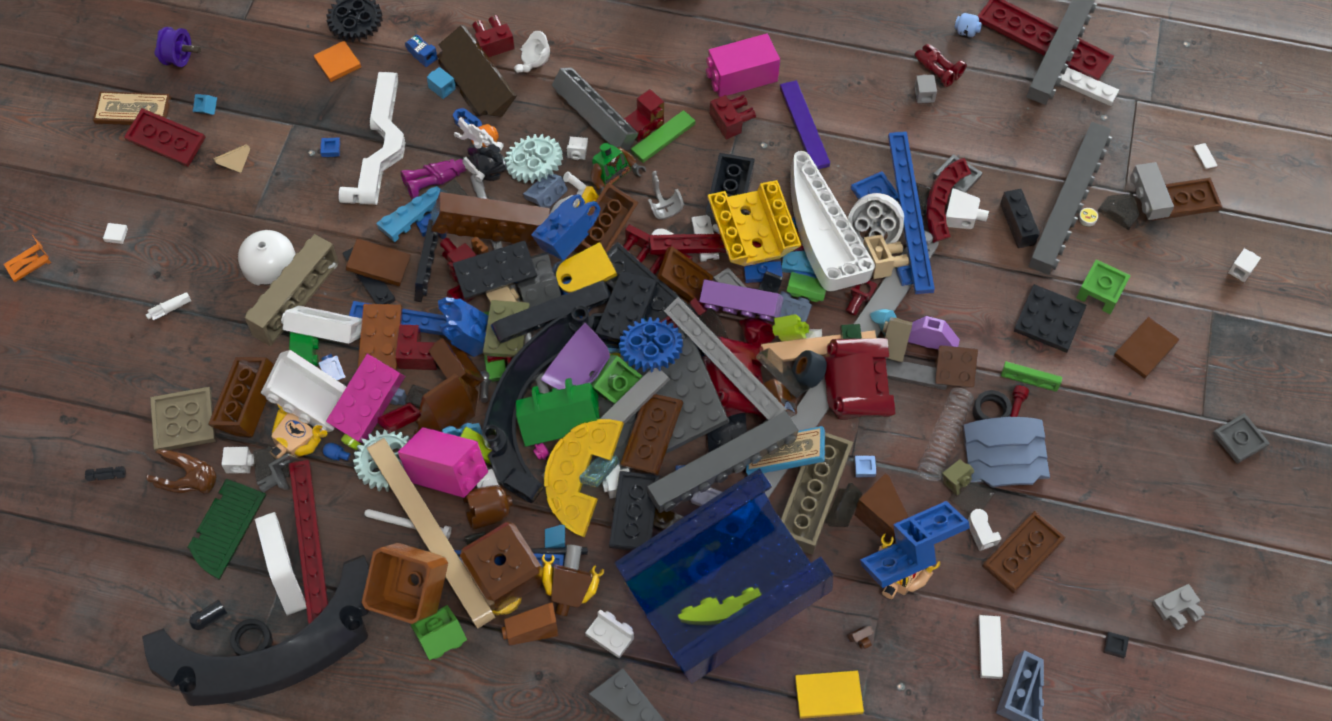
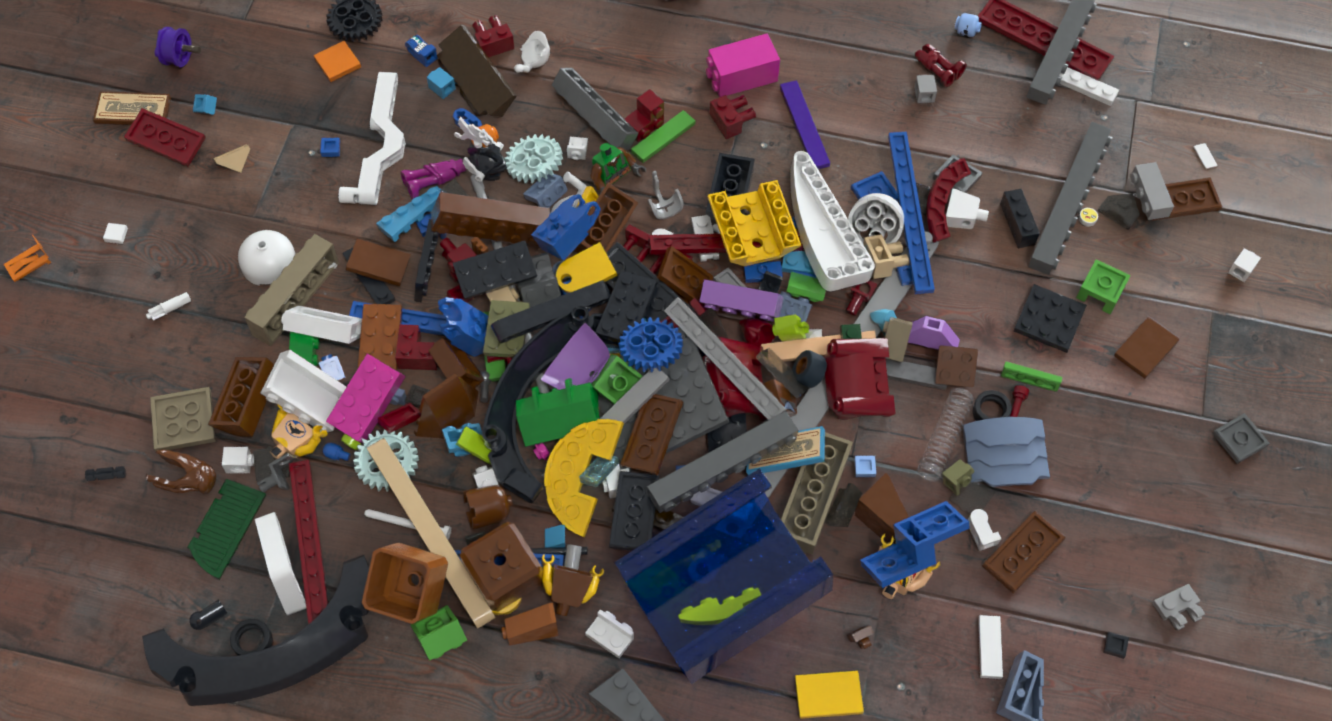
dark pink brick [398,428,488,498] -> none

